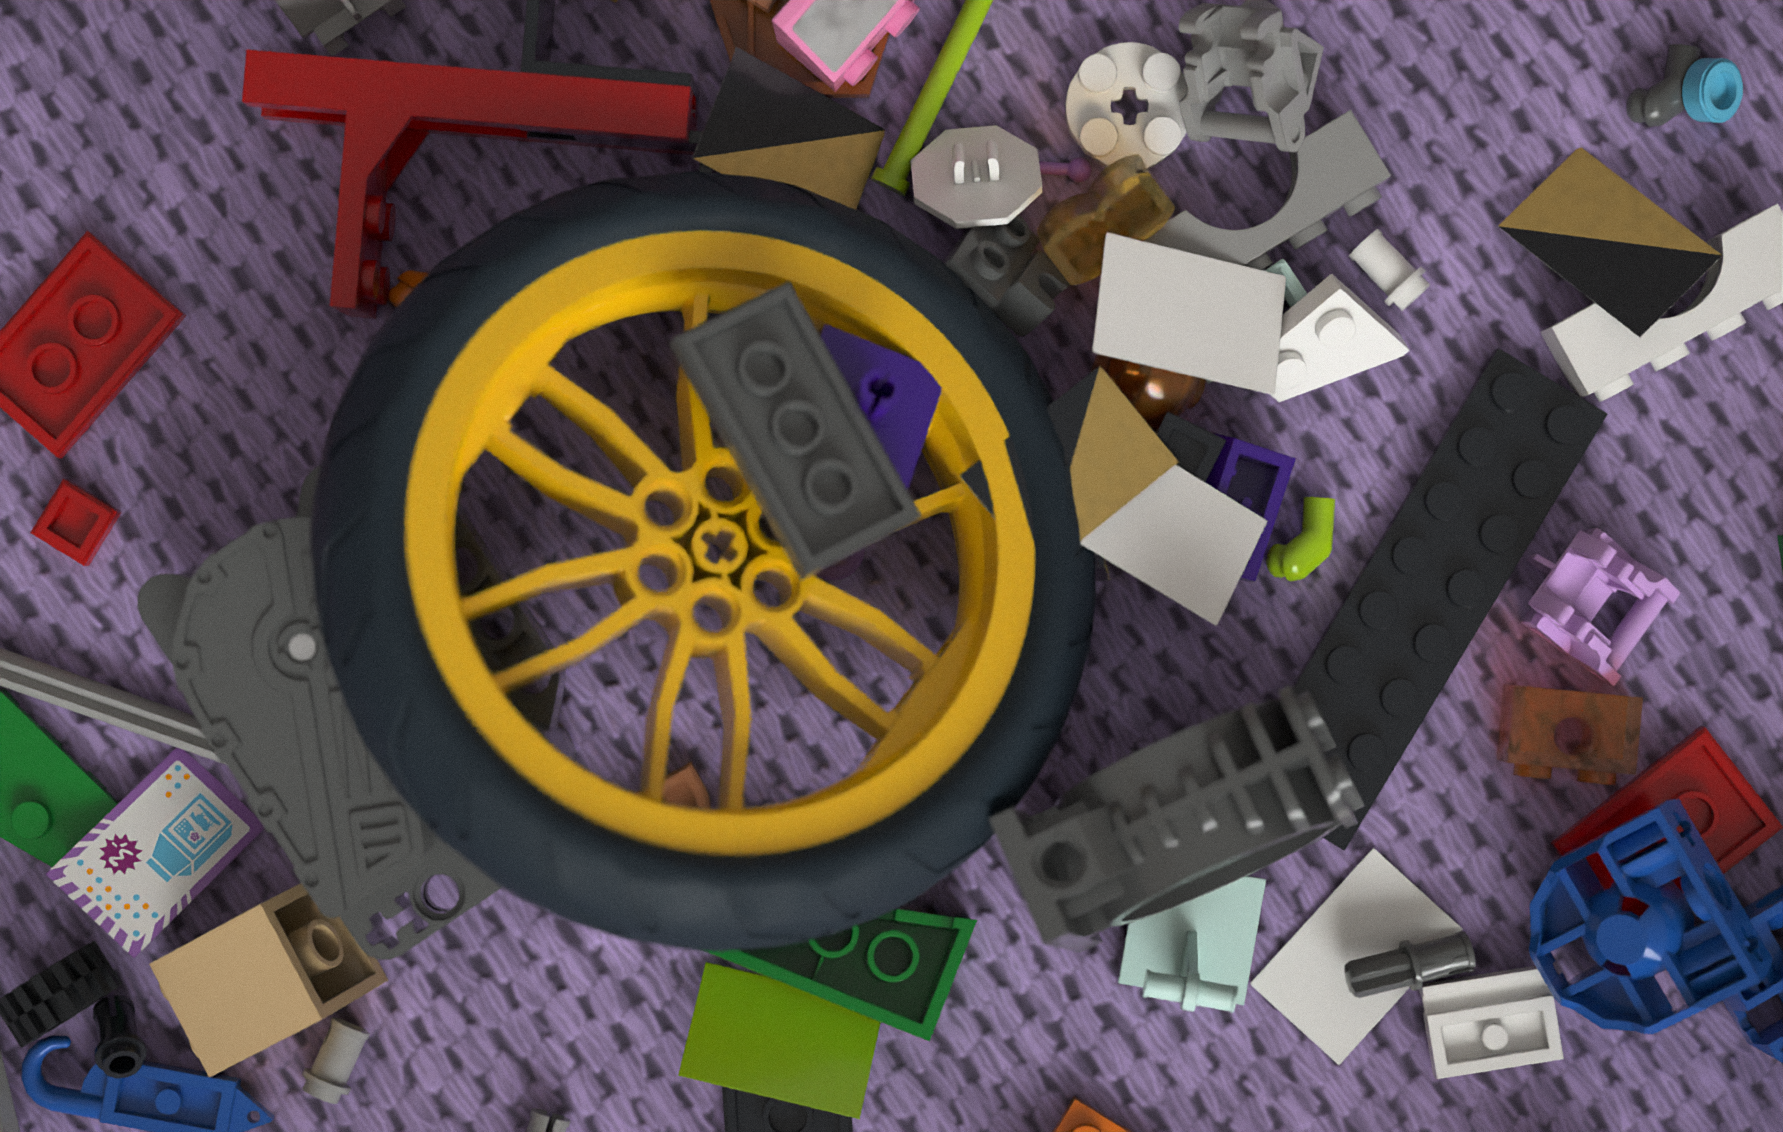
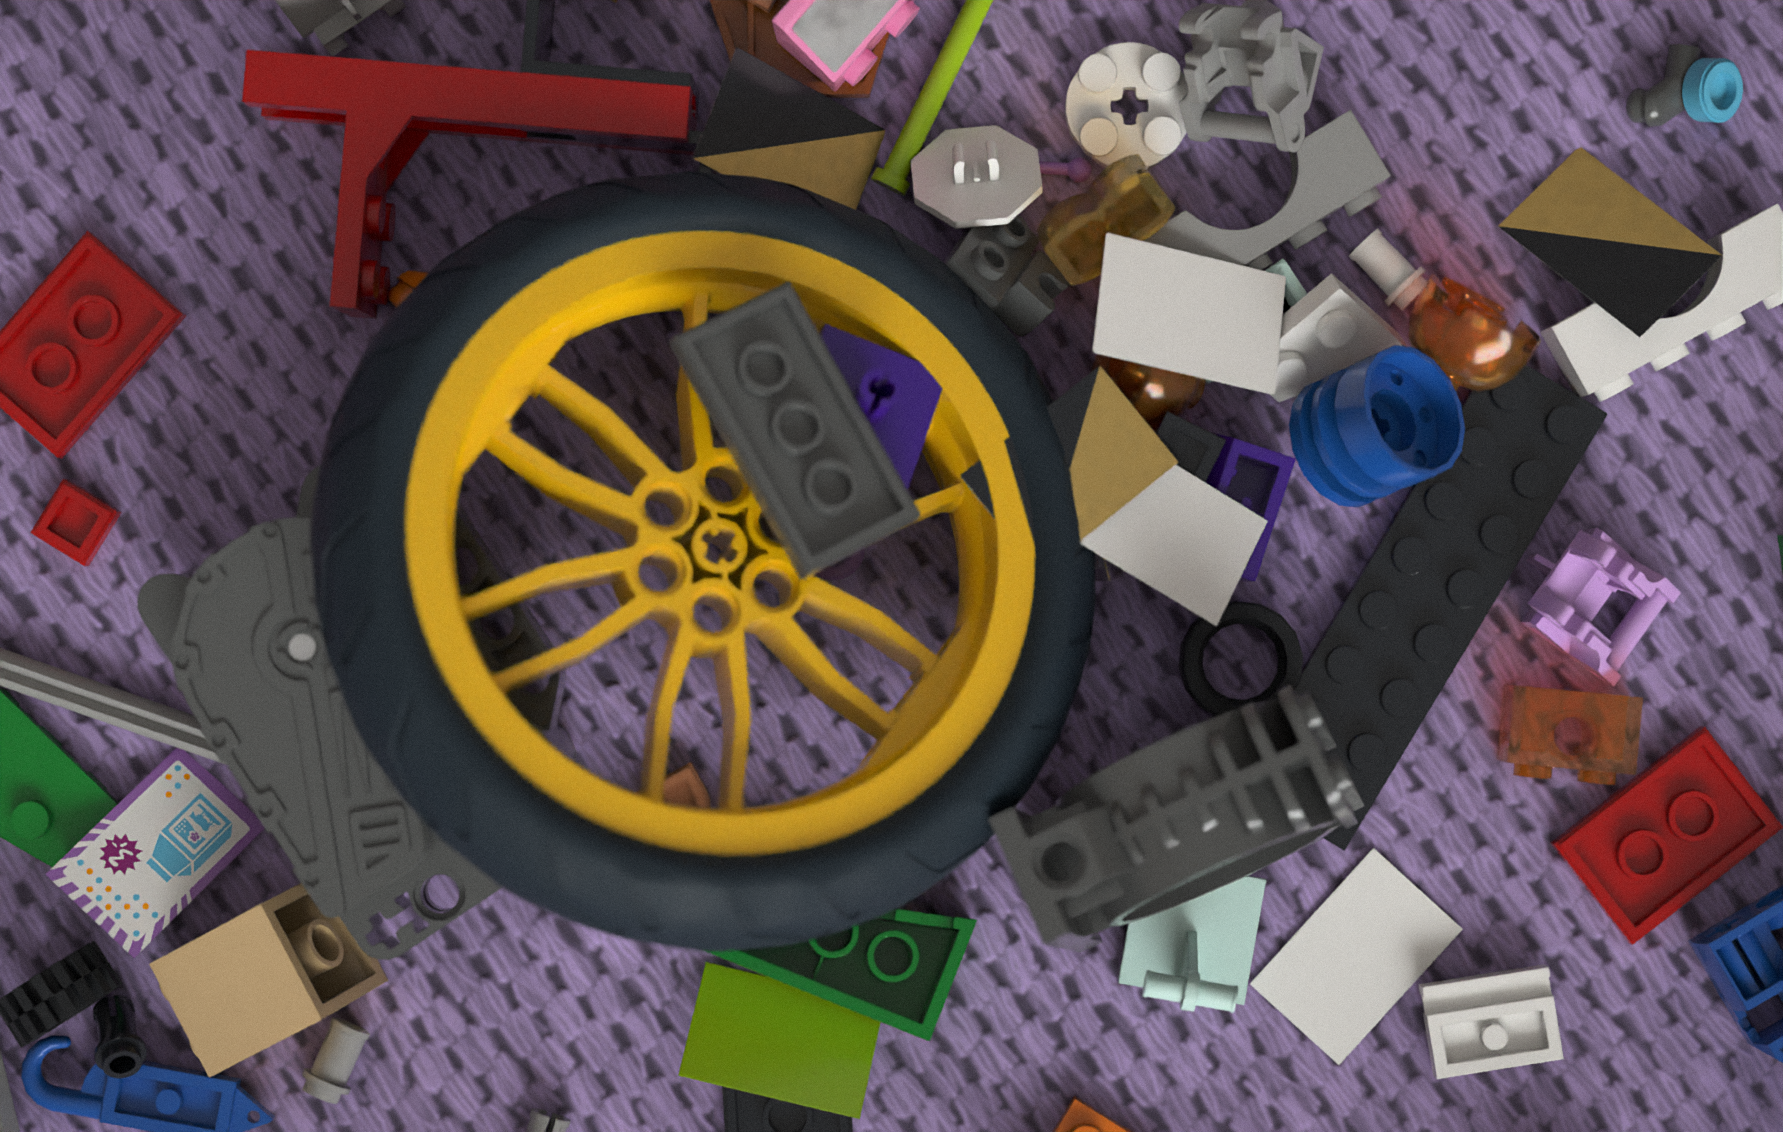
lime arm [1266,497,1335,582] -> none
dark grey axle [1344,931,1476,998] -> none
blue connector [1529,799,1773,1034] -> none
none -> black tyre [1178,601,1303,717]
none -> blue wheel [1289,345,1465,508]
none -> clear orange cylinder [1408,274,1541,391]

